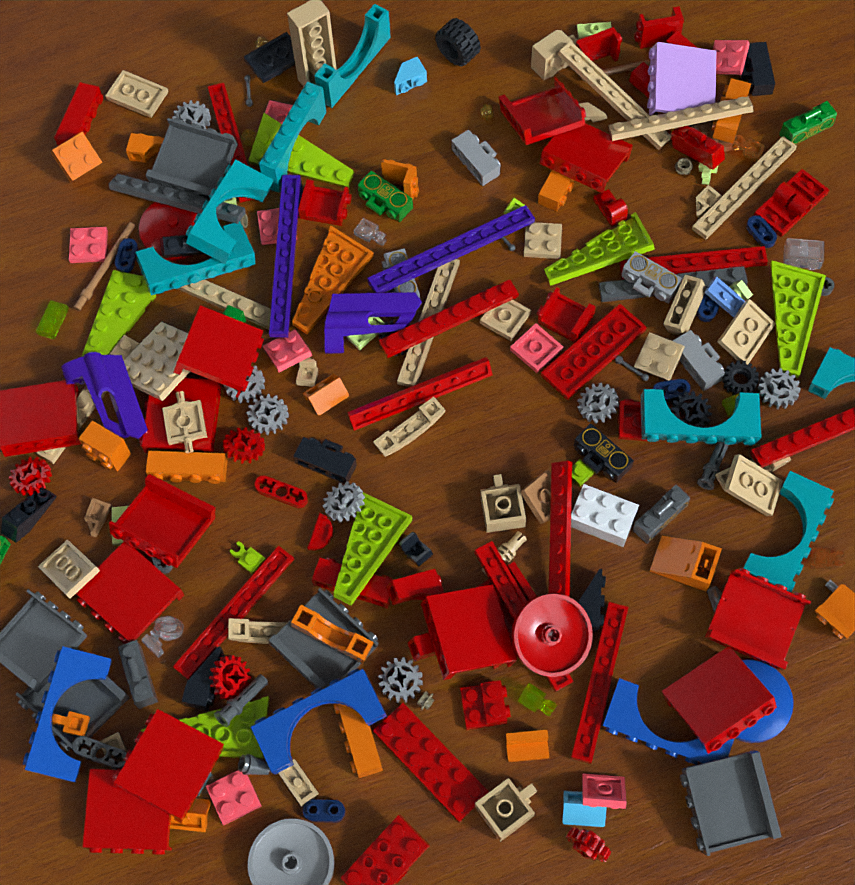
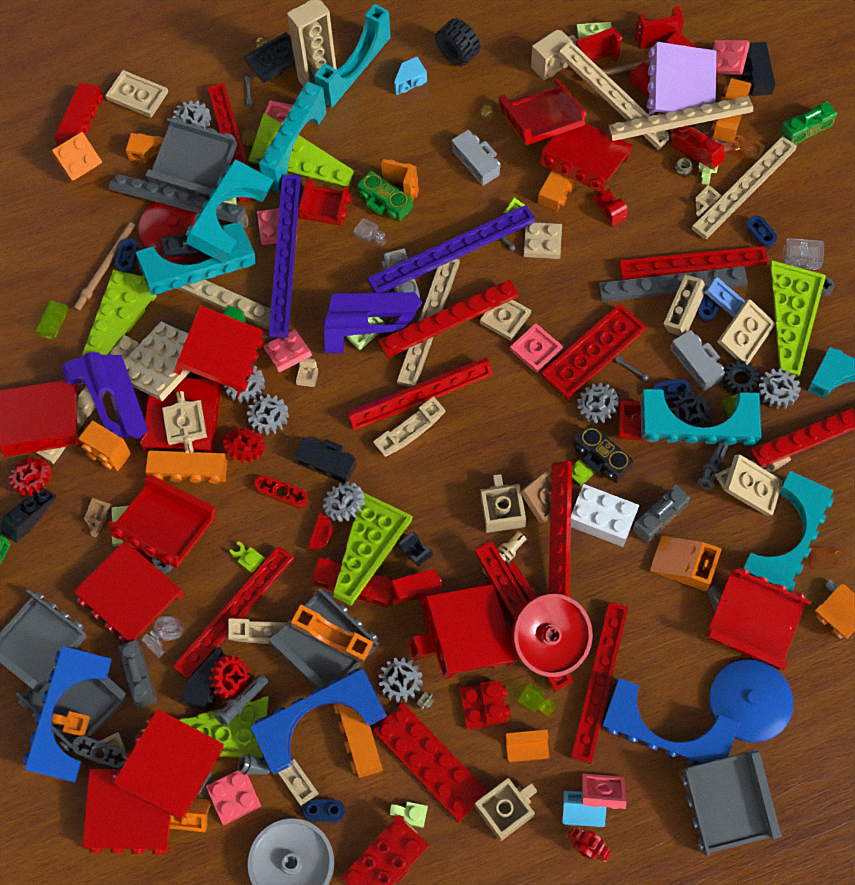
tan plate [38,539,100,599] -> none
coral plate [69,227,108,263] -> none
orange wing [292,226,374,334] -> none
orange panel [302,374,349,415] -> none
red panel [537,287,596,343] -> none
lime wing [544,212,655,286] -> none
black slope [578,569,606,632] -> none
tan slope [579,102,607,123] -> none
light grey piece [622,251,683,304] -> none
tan plate [634,332,685,381] -> none
red panel [662,646,777,754] -> none
yellowish green plate [729,280,753,300] -> none
red plate [754,169,830,237] -> none
none -> yellowish green plate [390,802,428,828]

